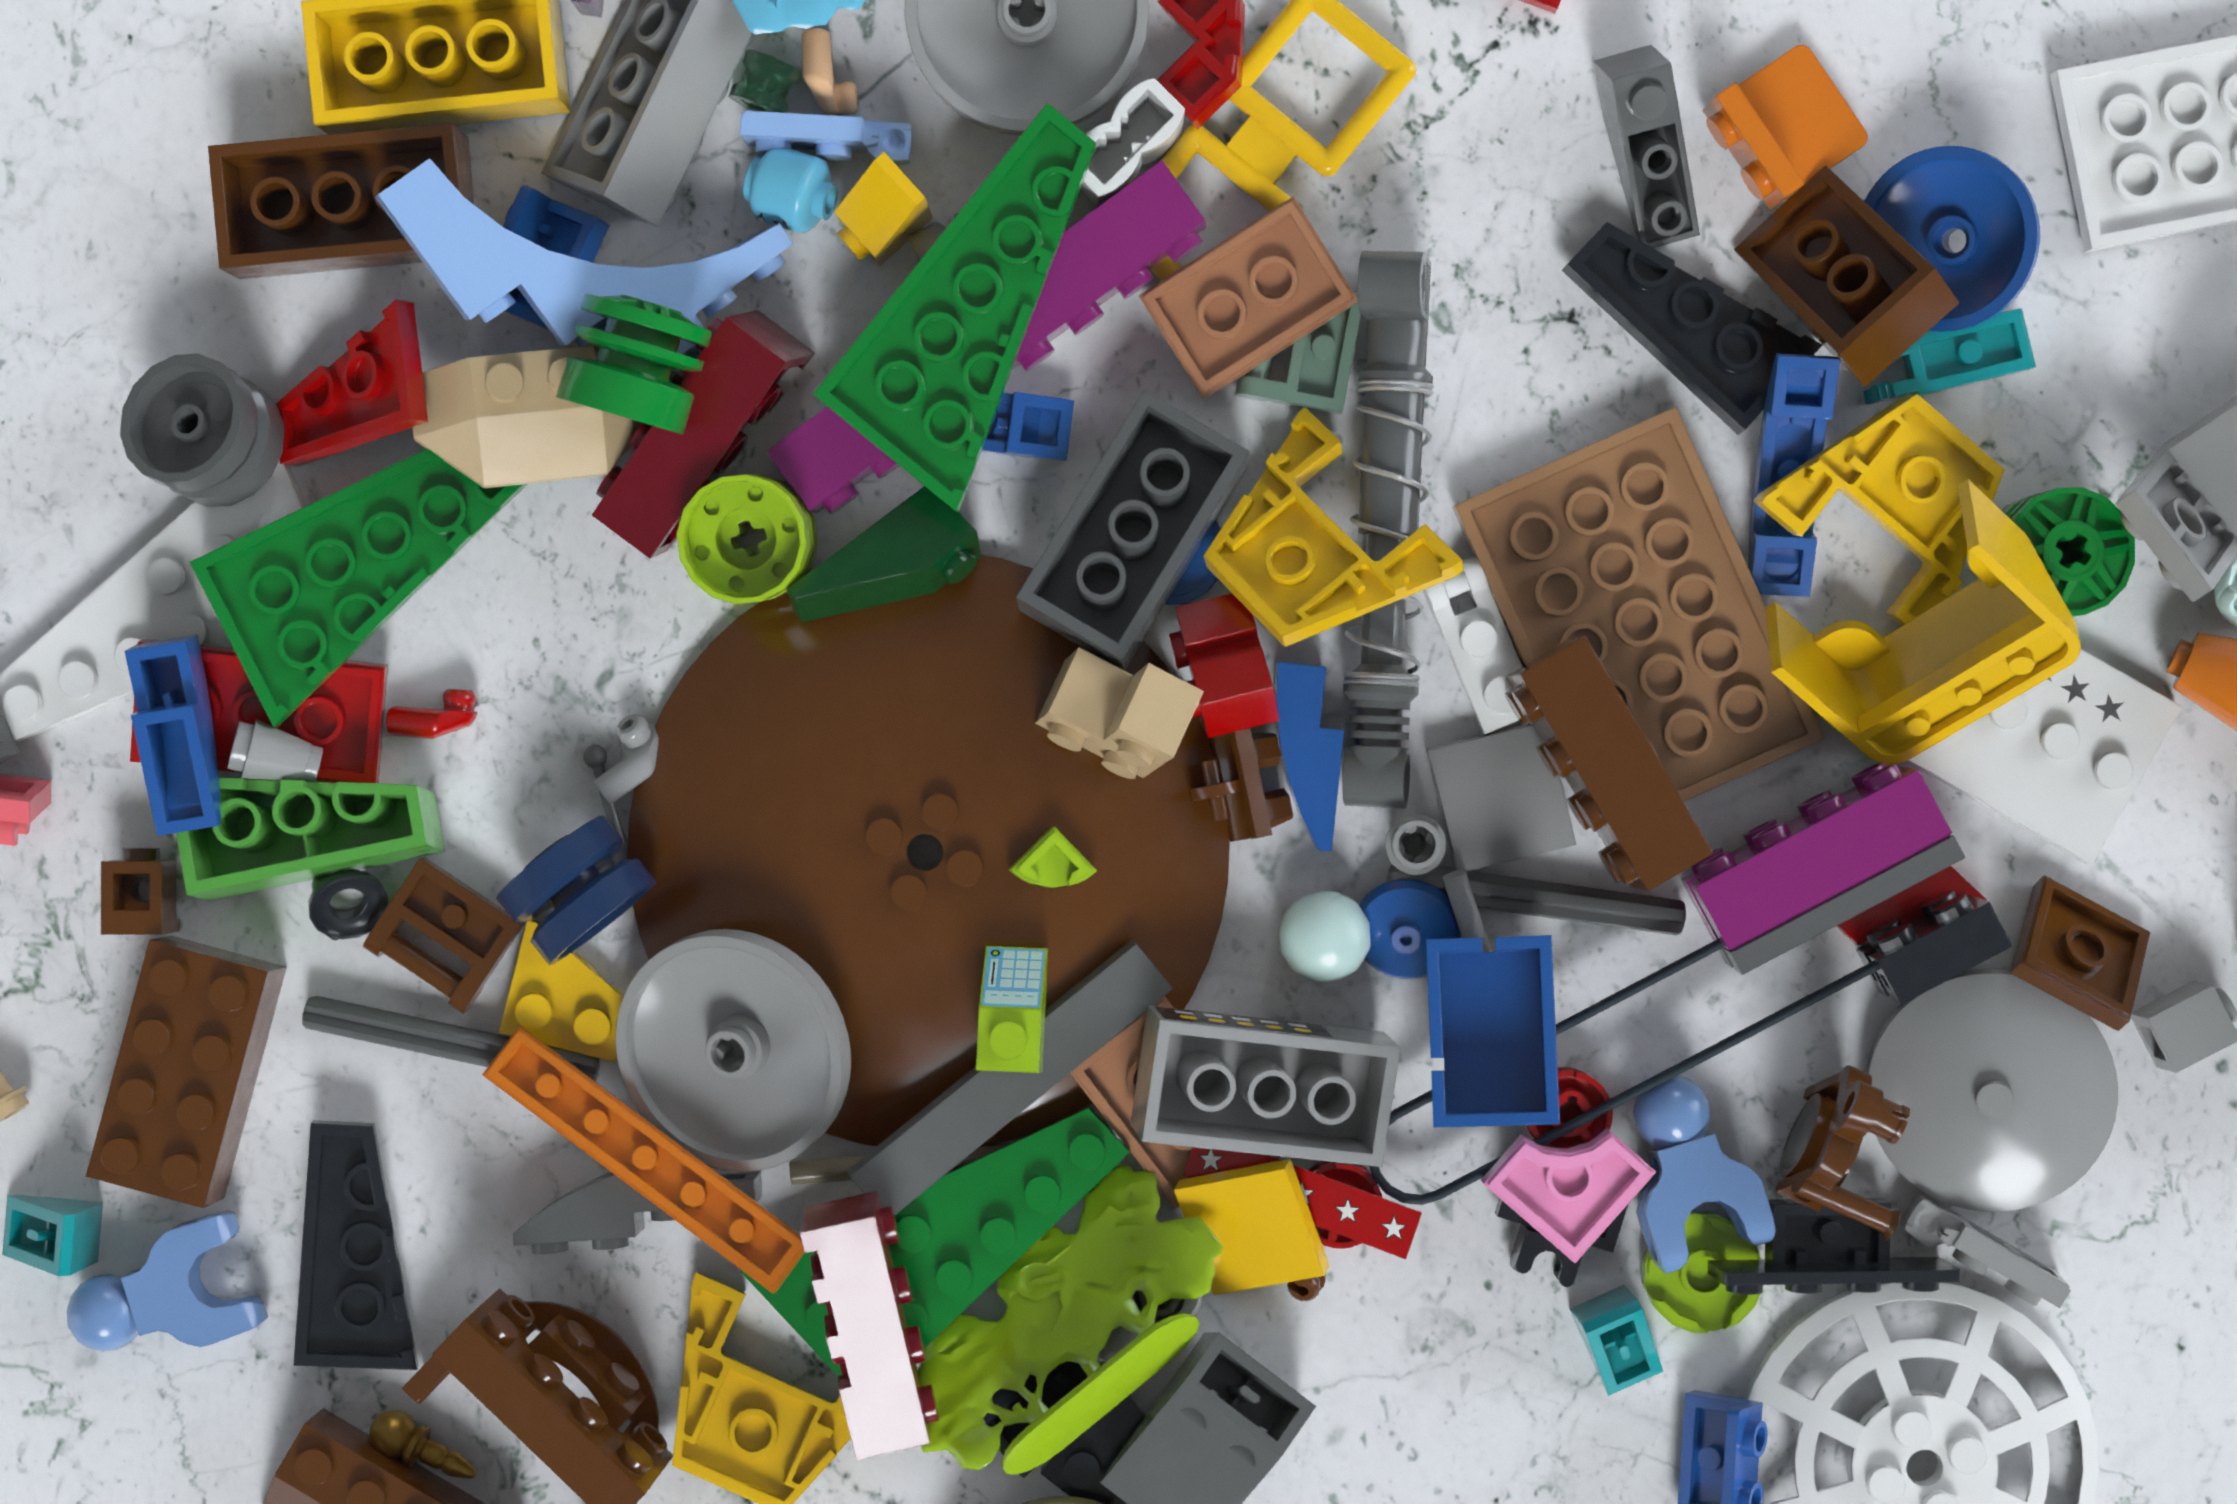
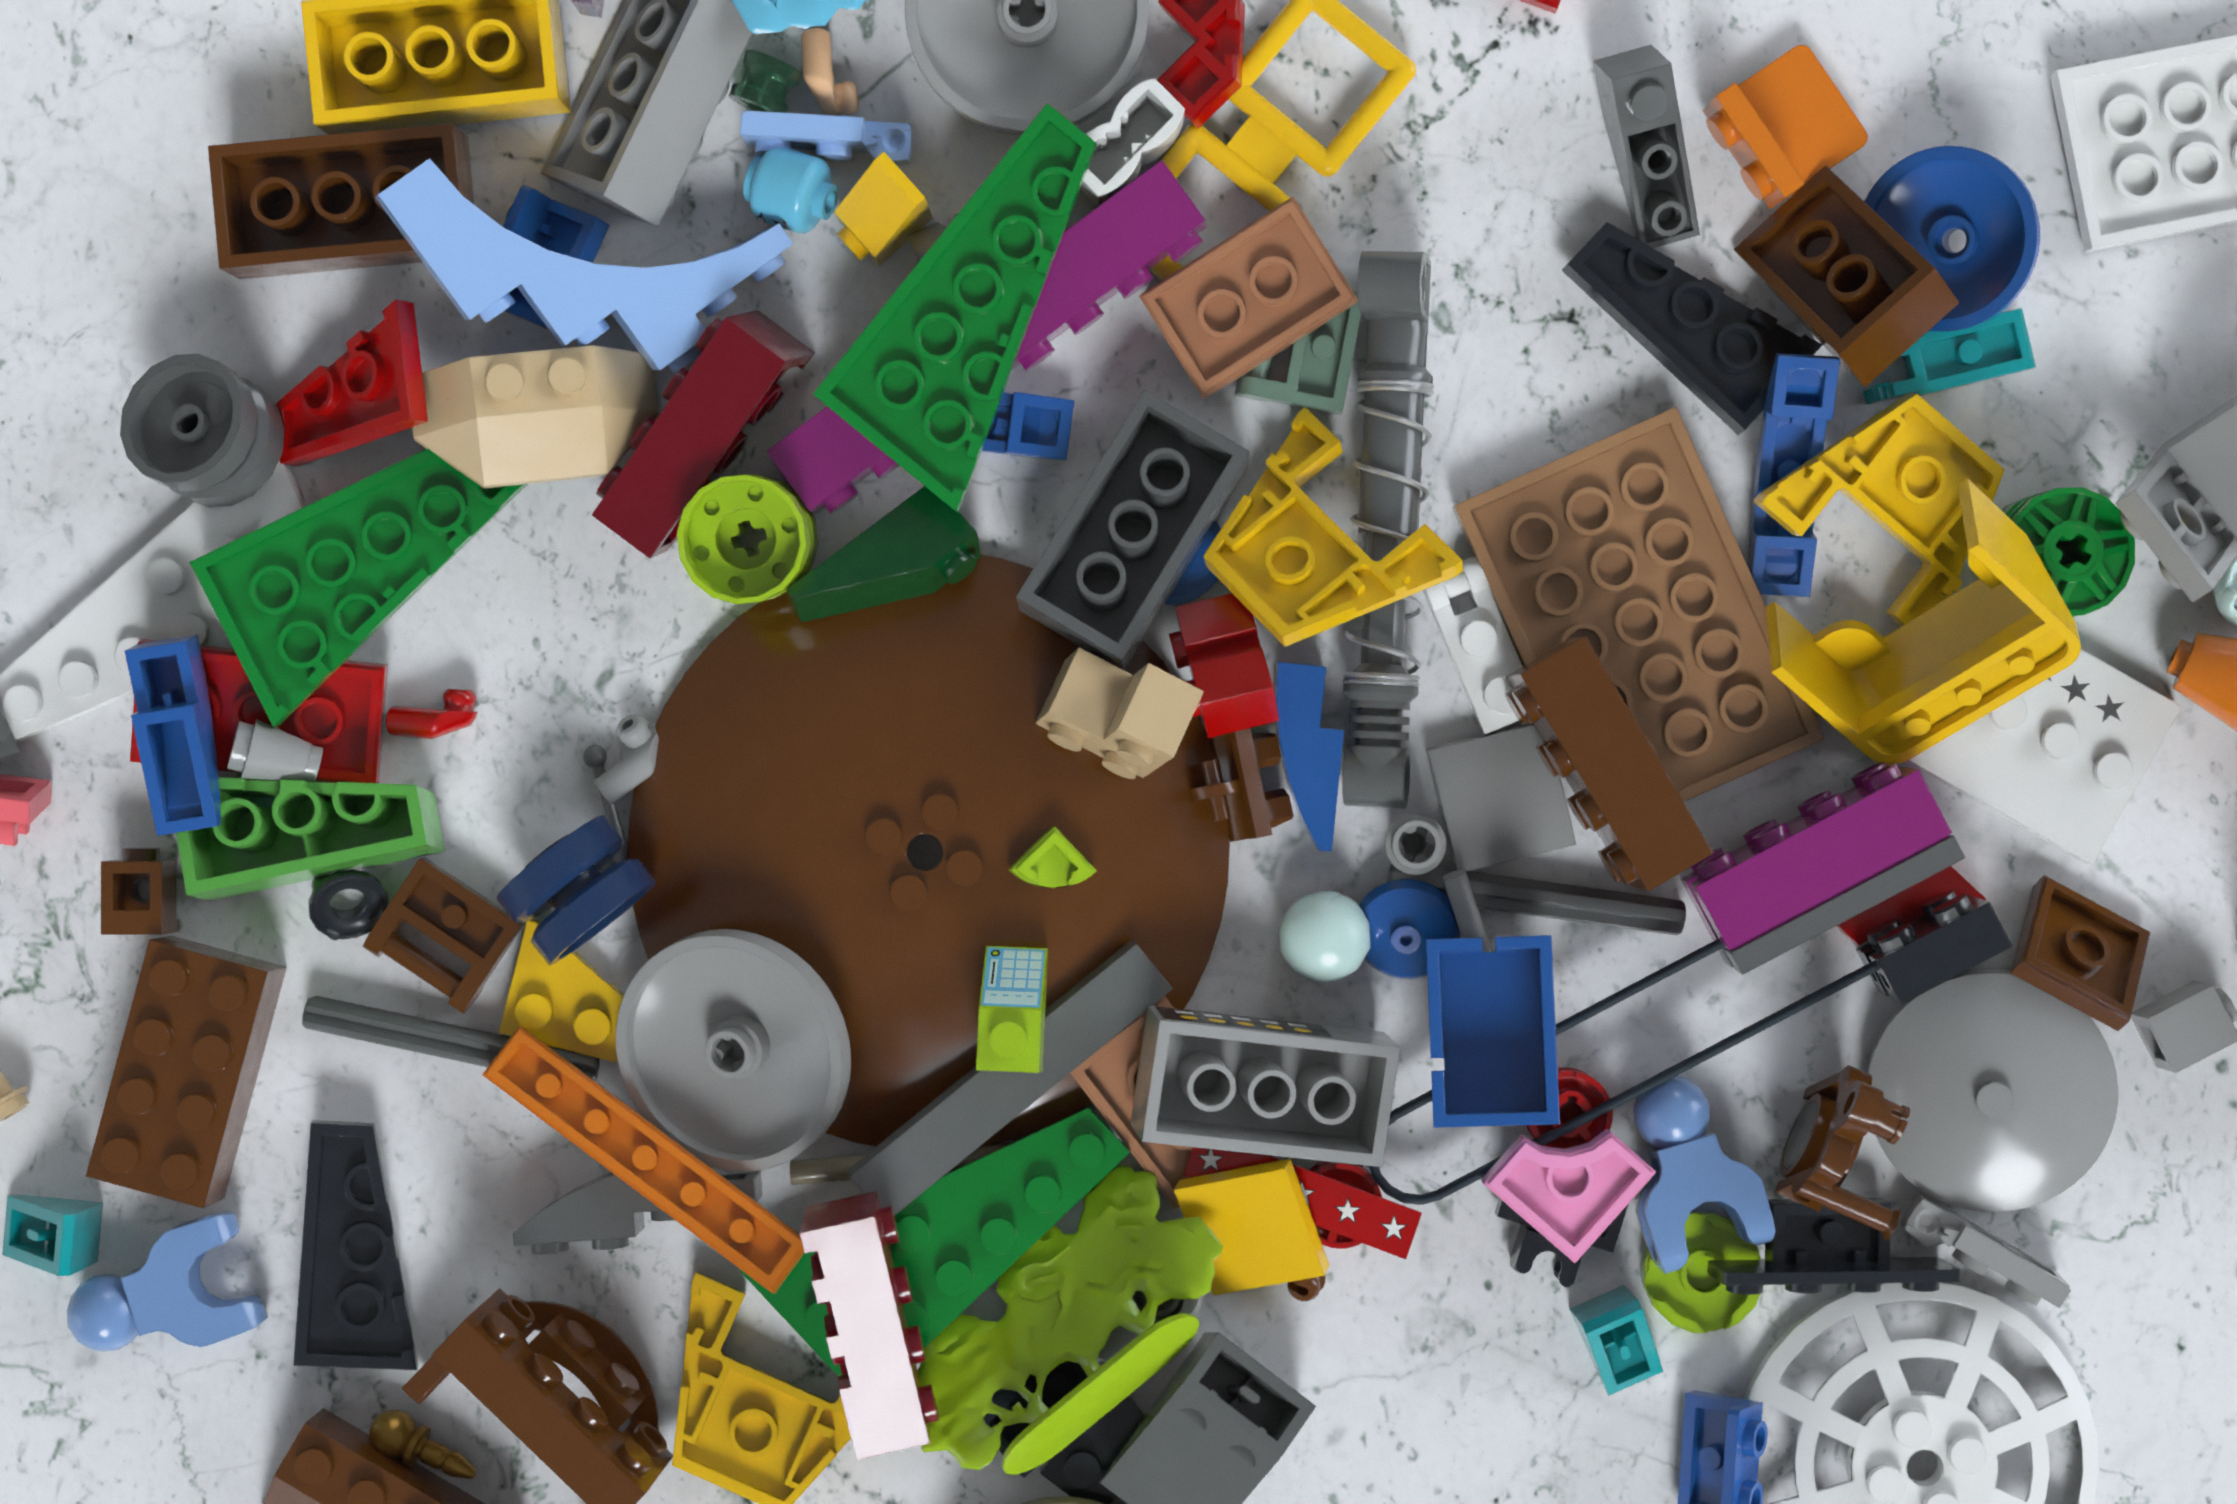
green wheel [556,294,712,434] -> none

